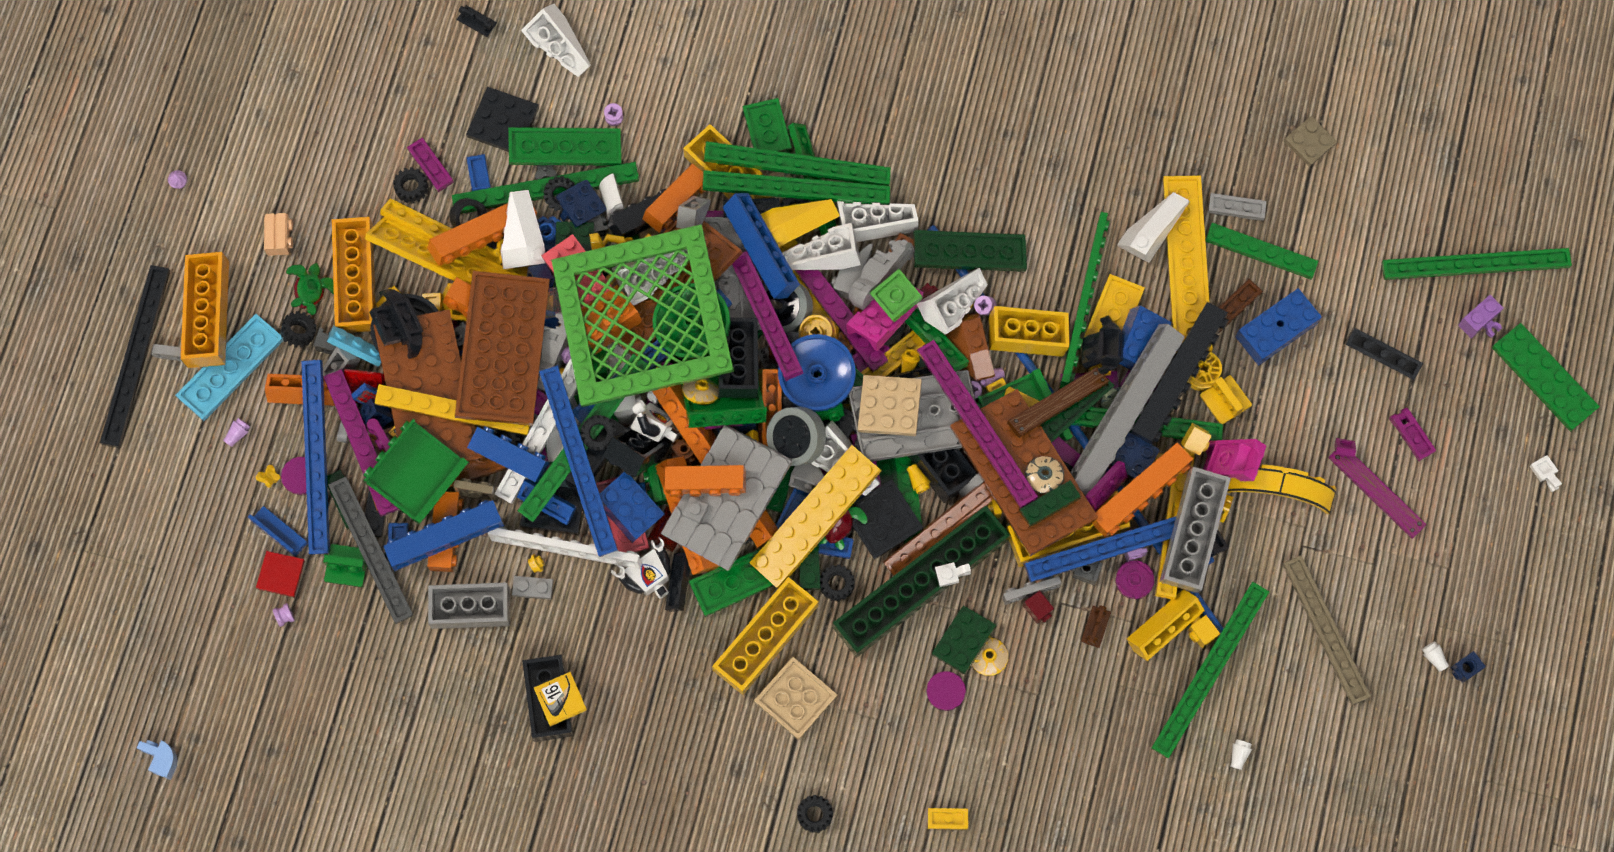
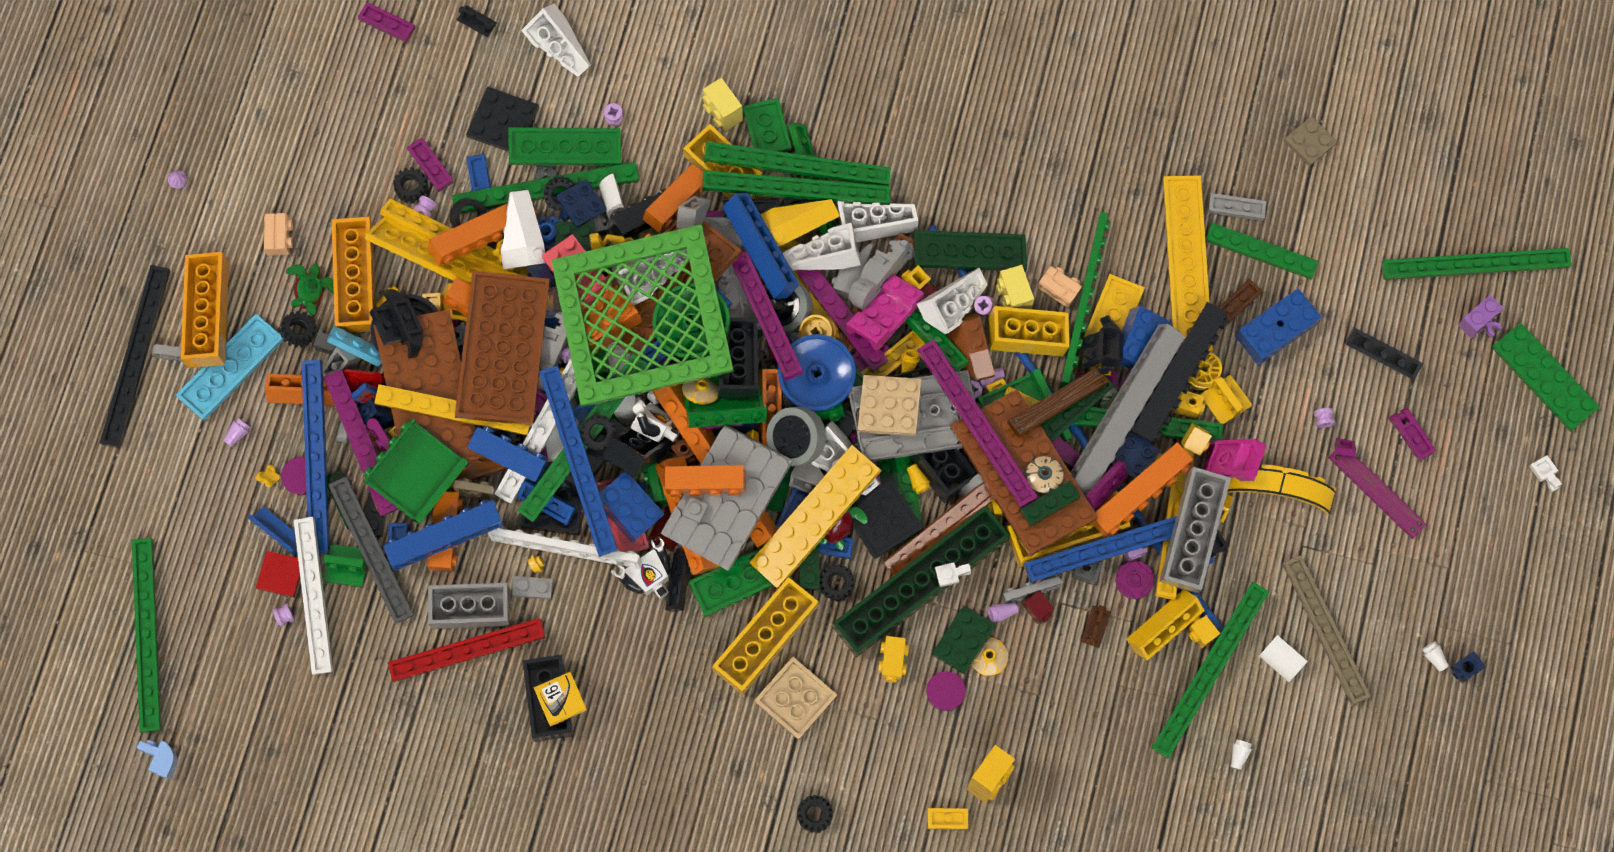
bright green plate [870,269,923,322] -> none
white wedge [1117,192,1190,263] -> none
none -> green plate [132,538,161,733]
none -> white plate [294,517,333,675]
none -> magenta plate [358,2,415,43]
none -> red plate [387,618,546,682]
none -> lavender wheel [413,196,437,217]
none -> light yellow brick [702,78,743,132]
none -> yellow brick [878,636,909,683]
none -> yellow brick [900,265,931,290]
none -> yellow brick [966,745,1015,803]
none -> lavender cone [988,602,1018,623]
none -> light yellow brick [996,265,1034,309]
none -> light nougat brick [1037,266,1083,309]
none -> yellow brick [1174,391,1206,419]
none -> white brick [1259,635,1308,682]
none -> lavender wheel [1314,408,1336,428]

